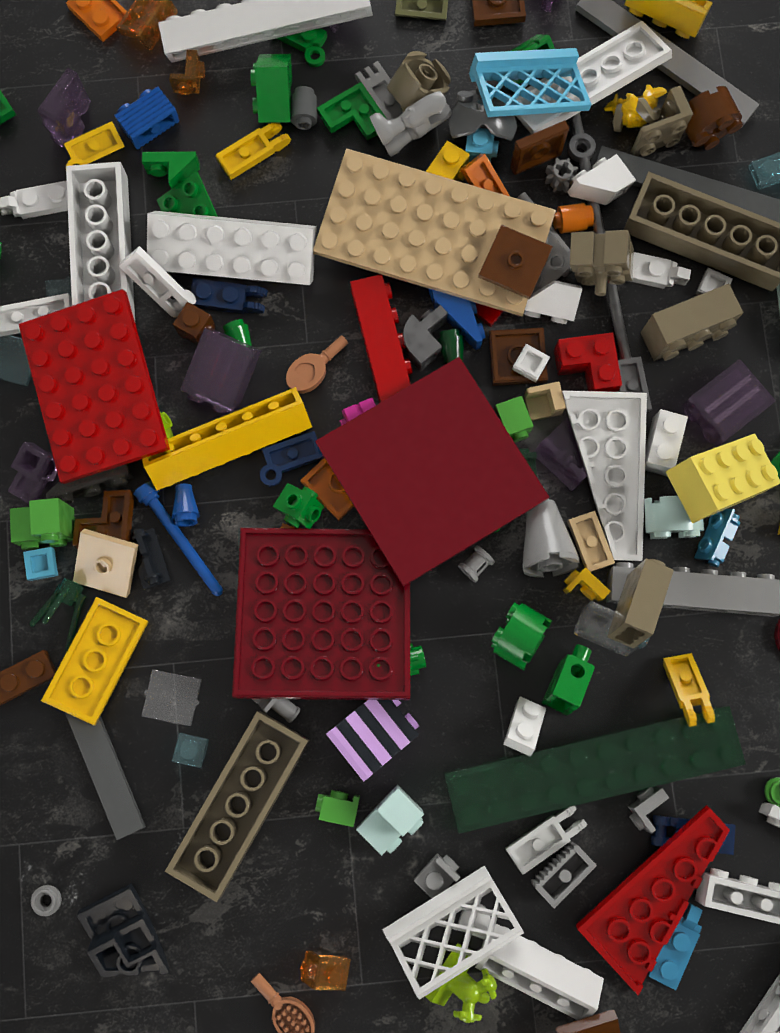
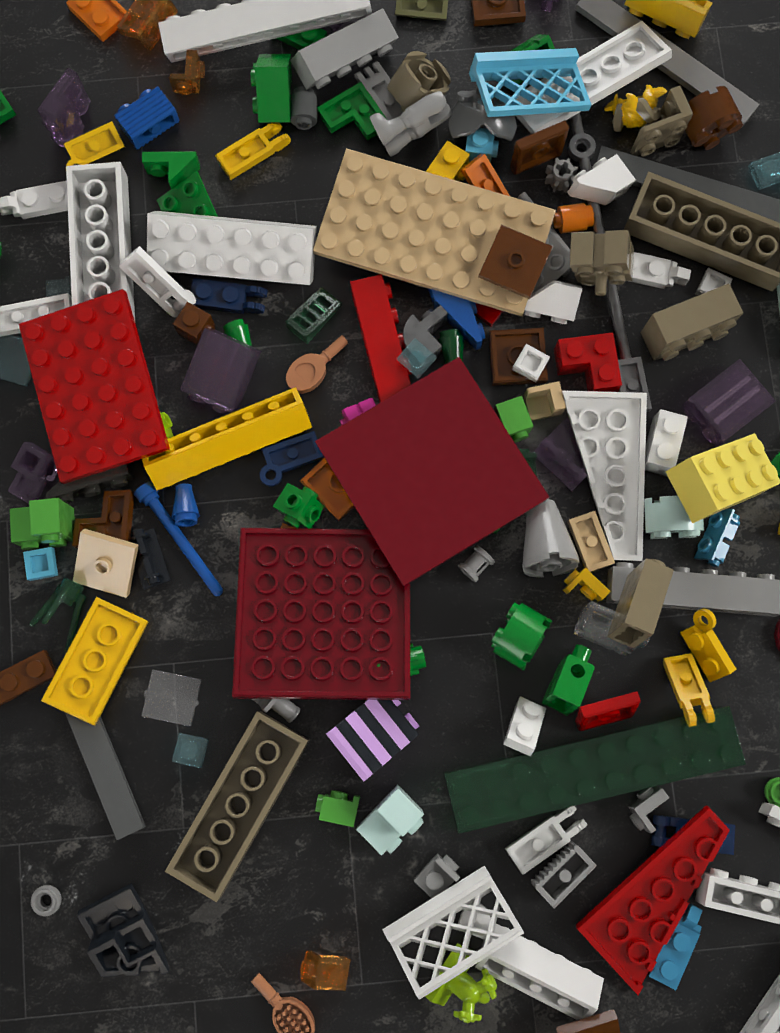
none -> clear green slope [286,287,342,344]
none -> light grey brick [290,8,399,90]
none -> clear light blue plate [397,338,437,379]
none -> red tile [575,691,641,732]
none -> yellow hinge [680,608,737,682]

